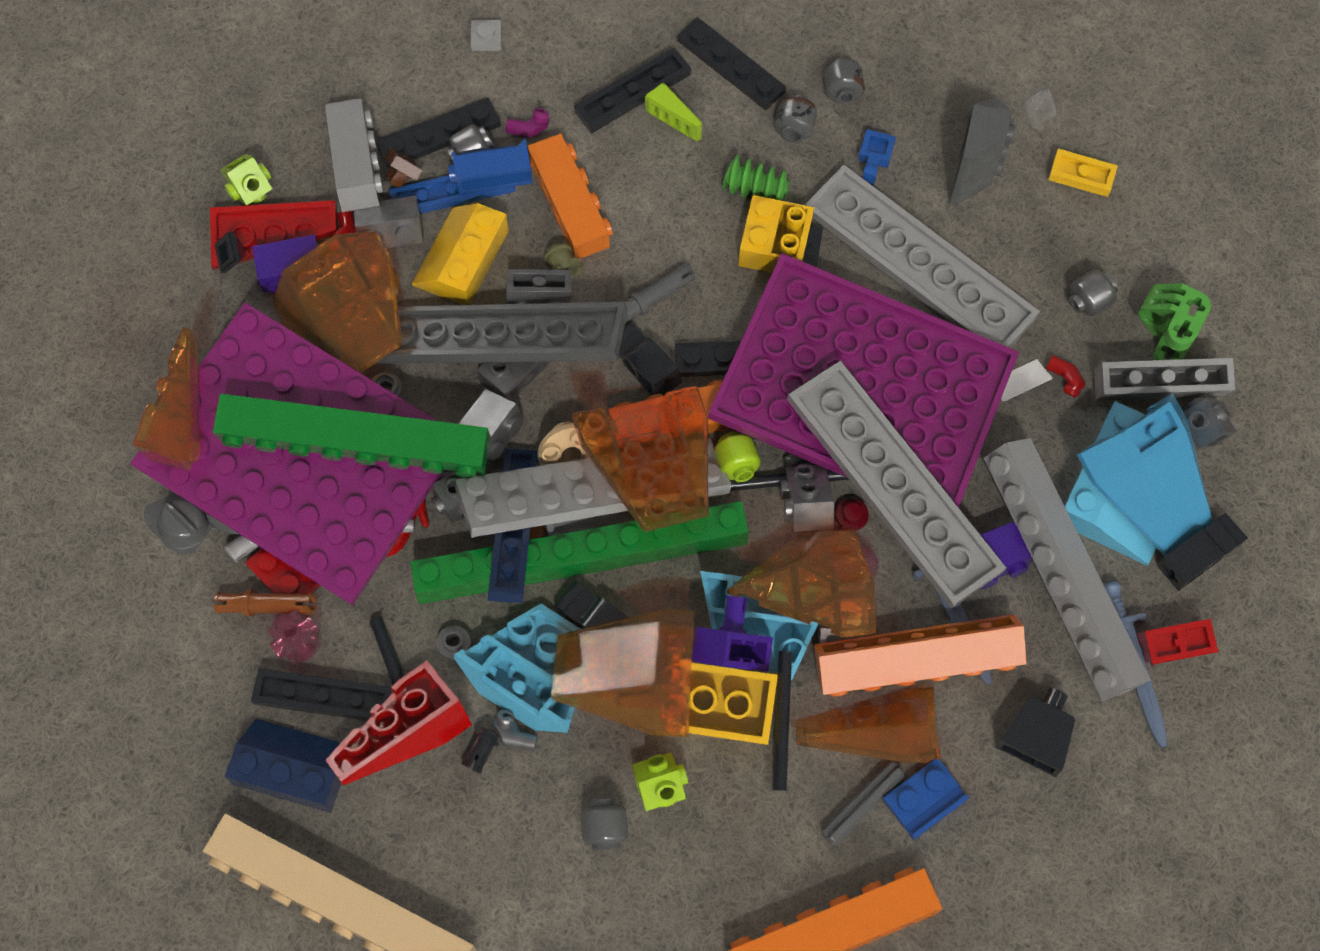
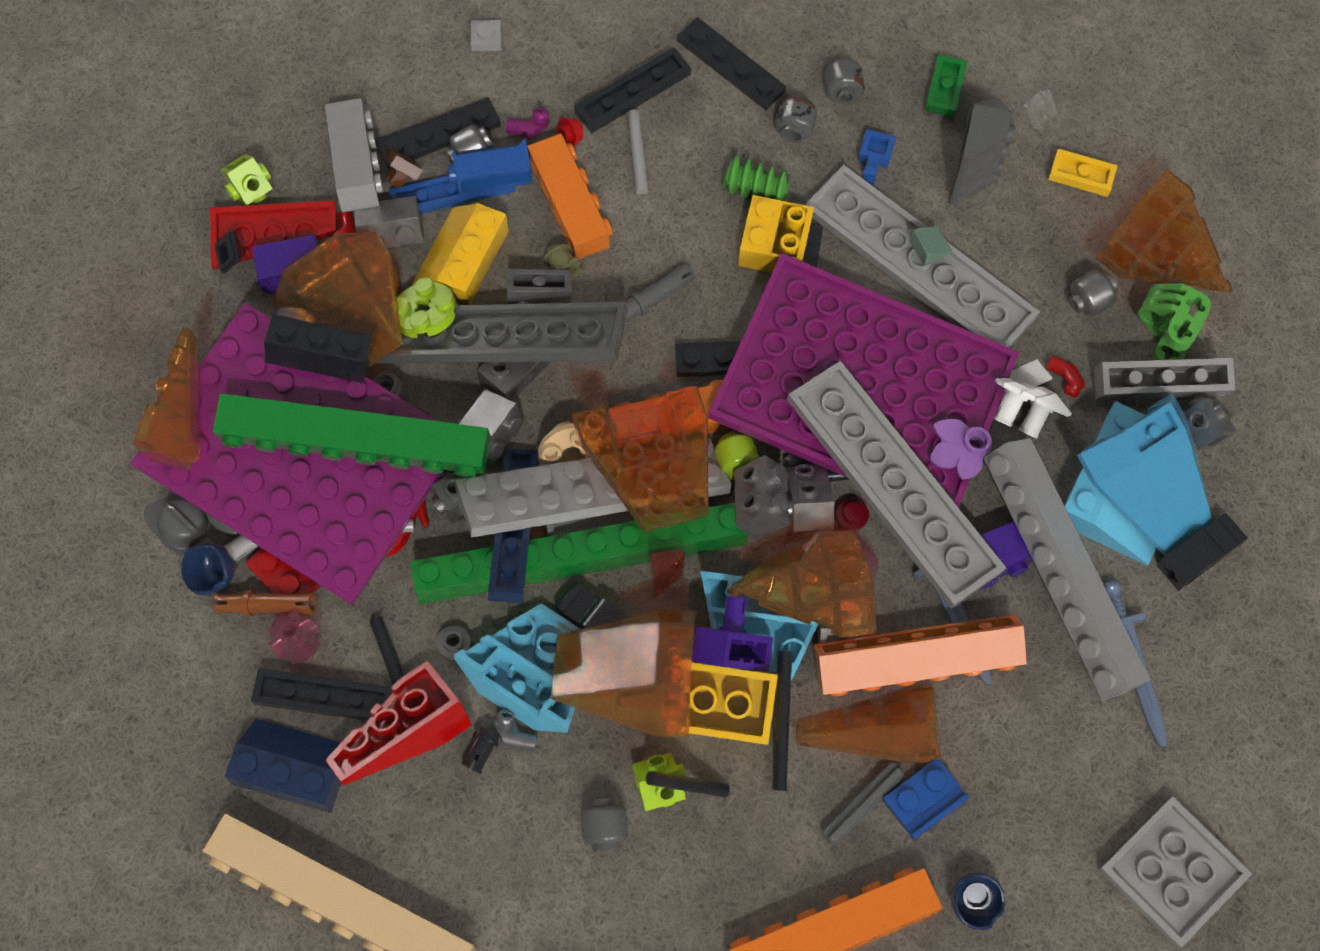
black piece [618,321,682,396] -> none
lime slope [645,83,702,142] -> none
black torso [995,688,1075,777] -> none
red hinge [1136,619,1219,665] -> none
none -> dark blue hair [181,543,235,595]
none -> black slope [264,305,379,383]
none -> lime plate [390,278,457,338]
none -> red plate [556,117,584,147]
none -> light grey bar [627,110,648,194]
none -> black bar [646,771,730,797]
none -> clear red slope [650,550,685,599]
none -> flat silver brick [734,455,789,540]
none -> sand green slope [910,226,953,265]
none -> green plate [925,55,967,117]
none -> medium lavender plate [930,419,993,480]
none -> dark blue hair [951,872,1005,930]
none -> white connector [993,378,1072,438]
none -> clear orange wedge [1095,169,1233,293]
none -> light grey plate [1099,796,1252,950]

